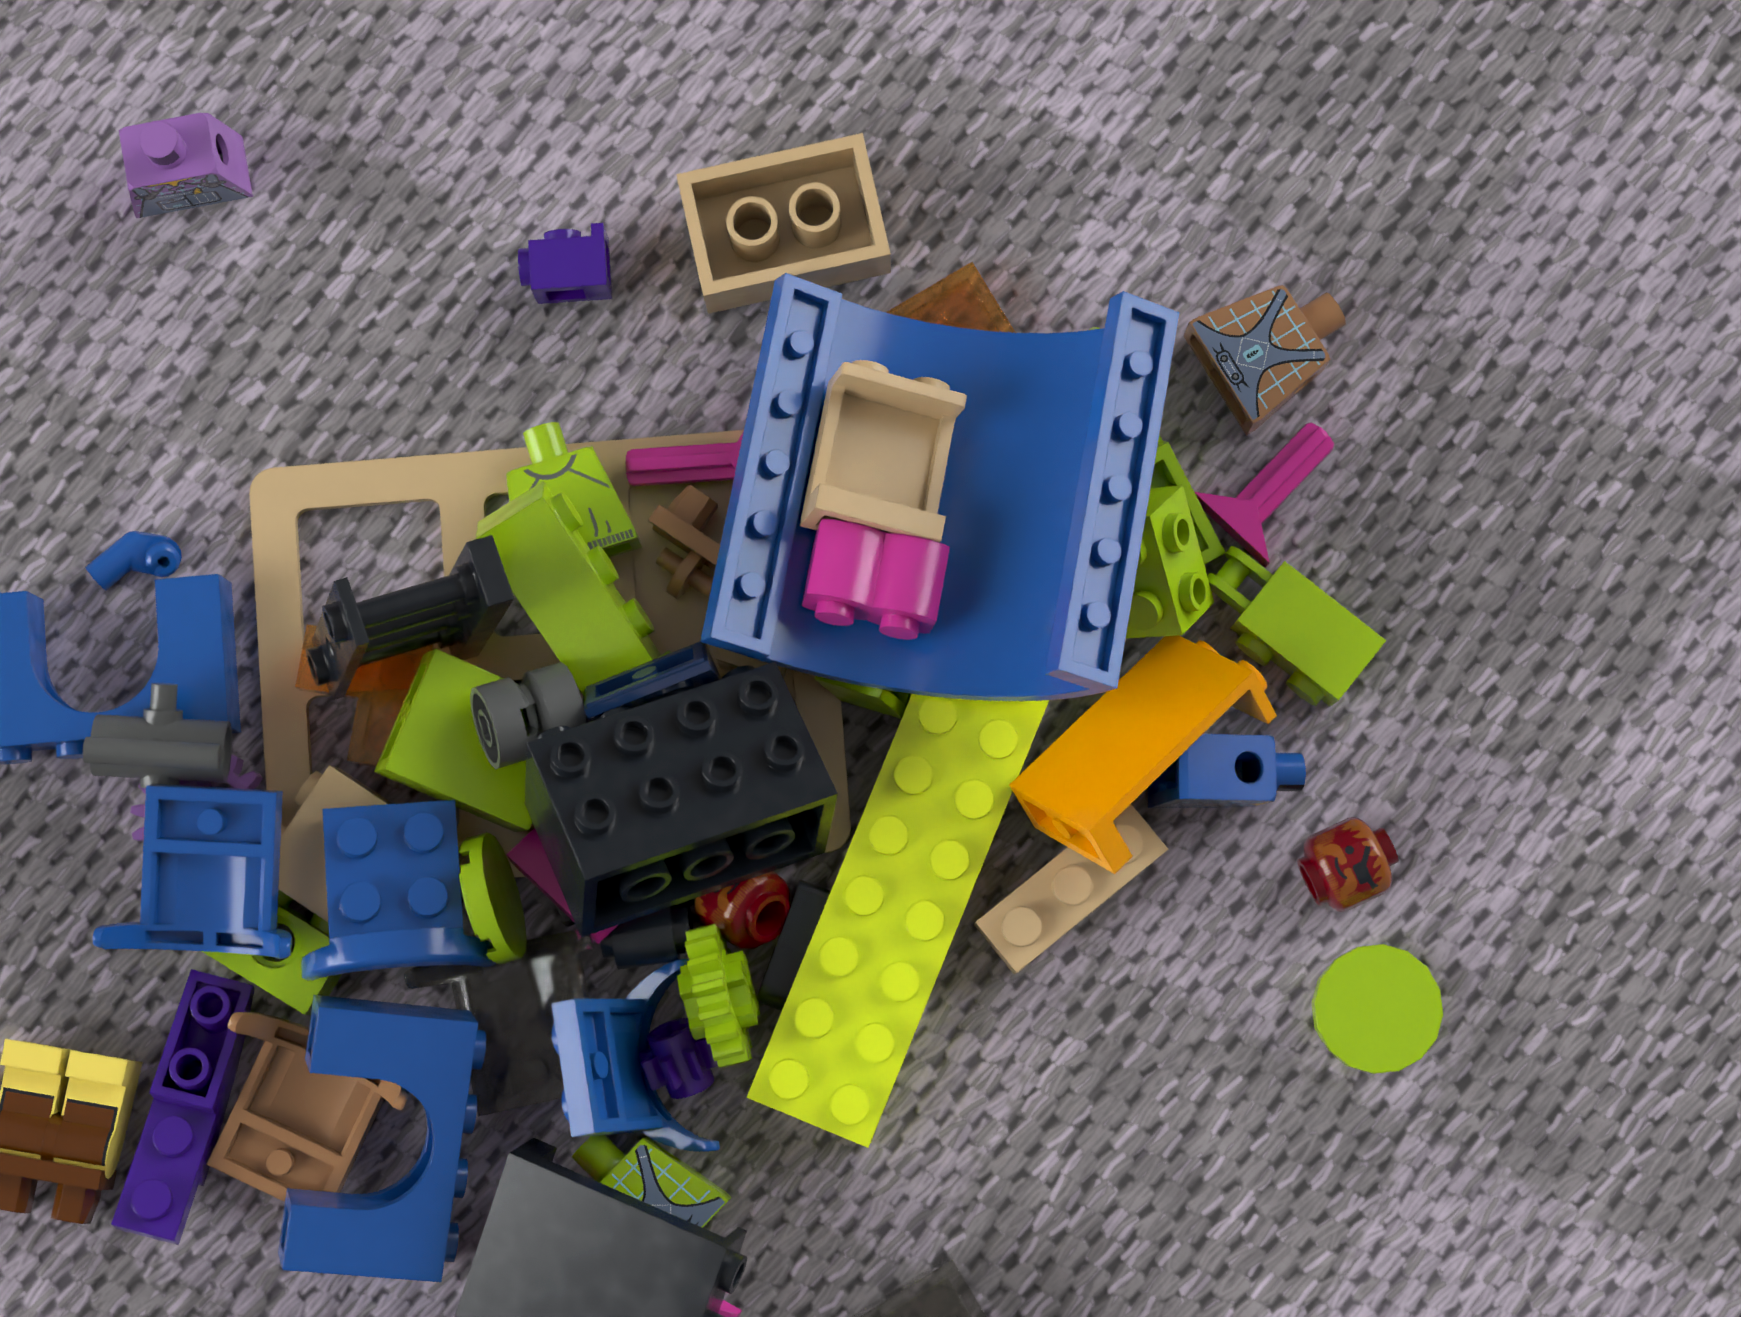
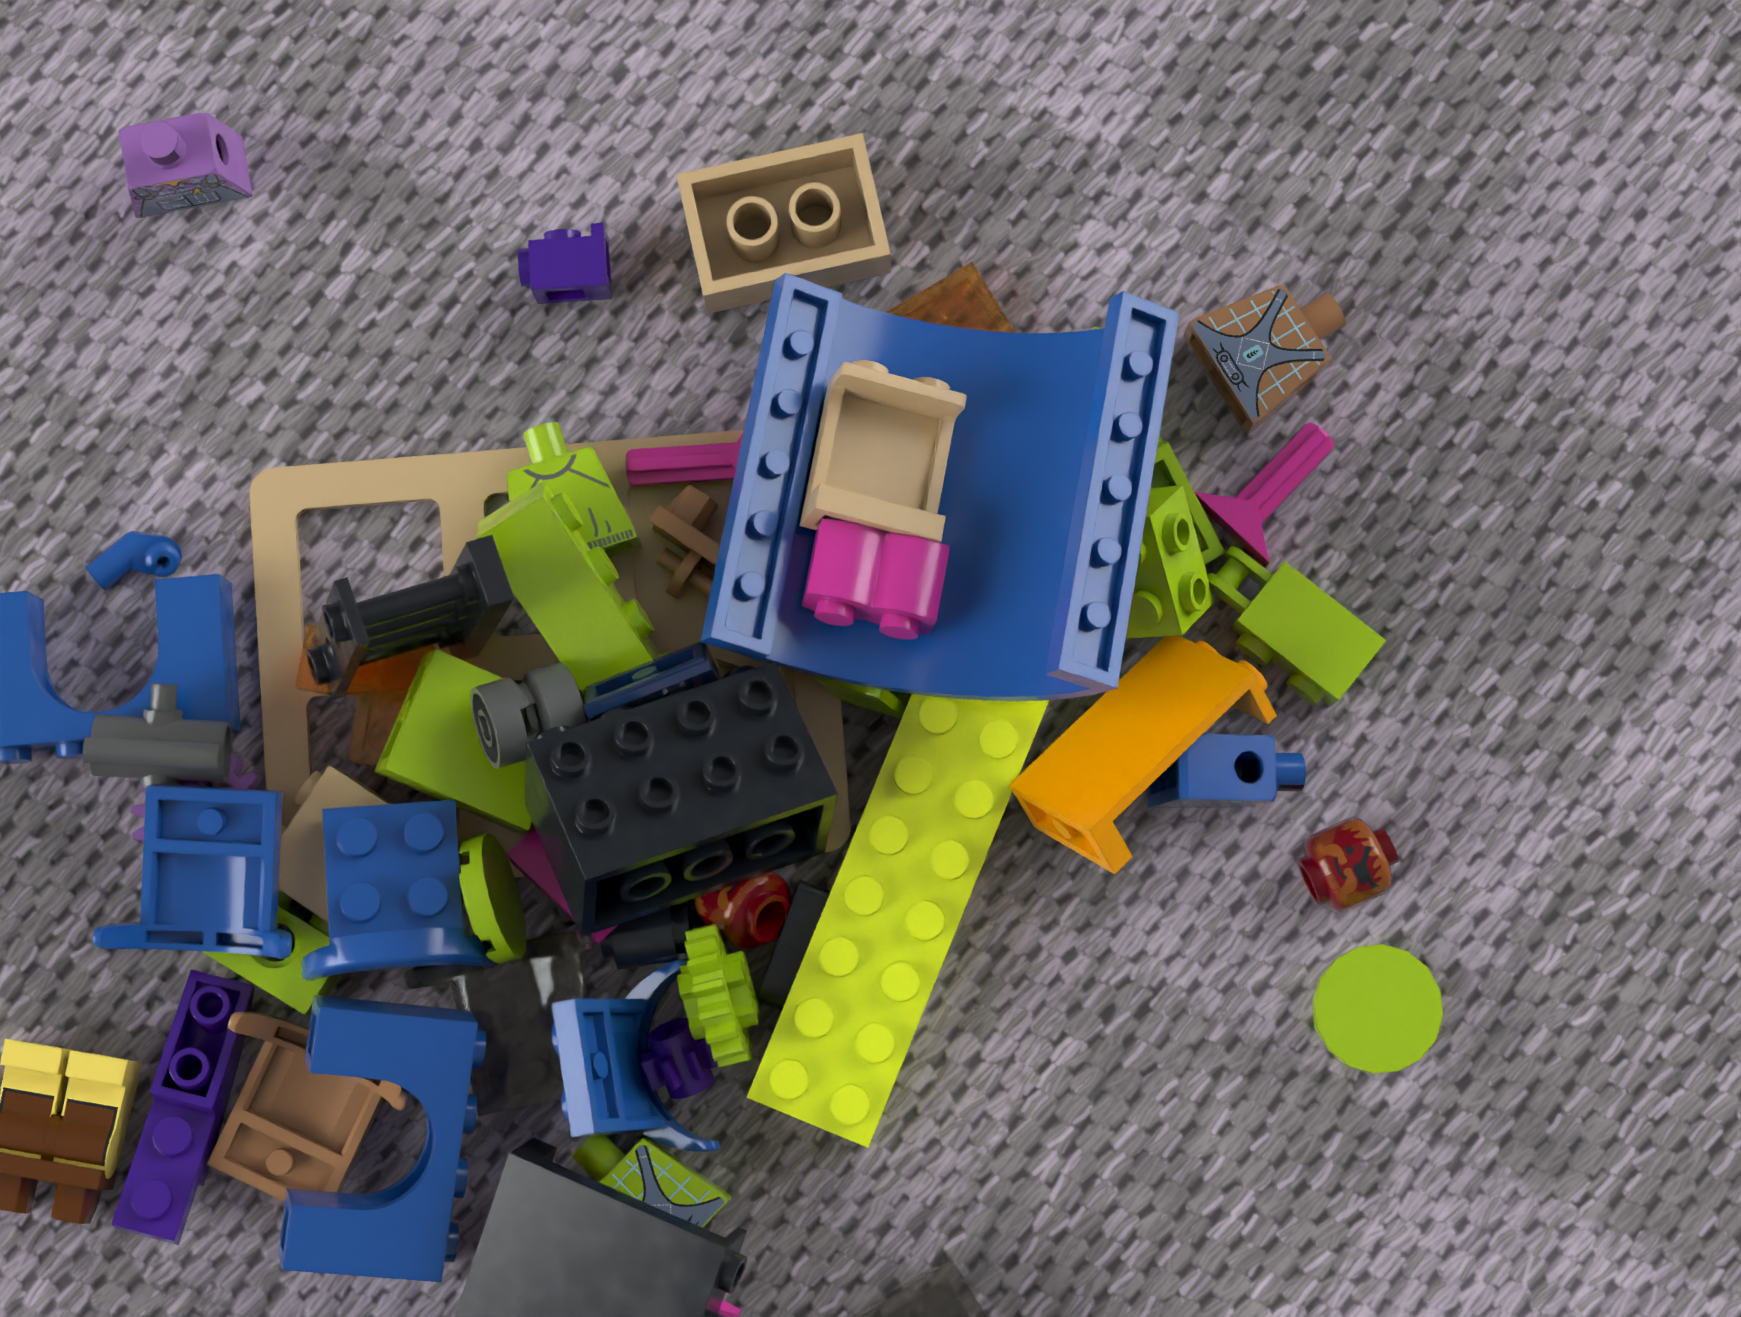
tan brick [974,804,1169,974] -> none

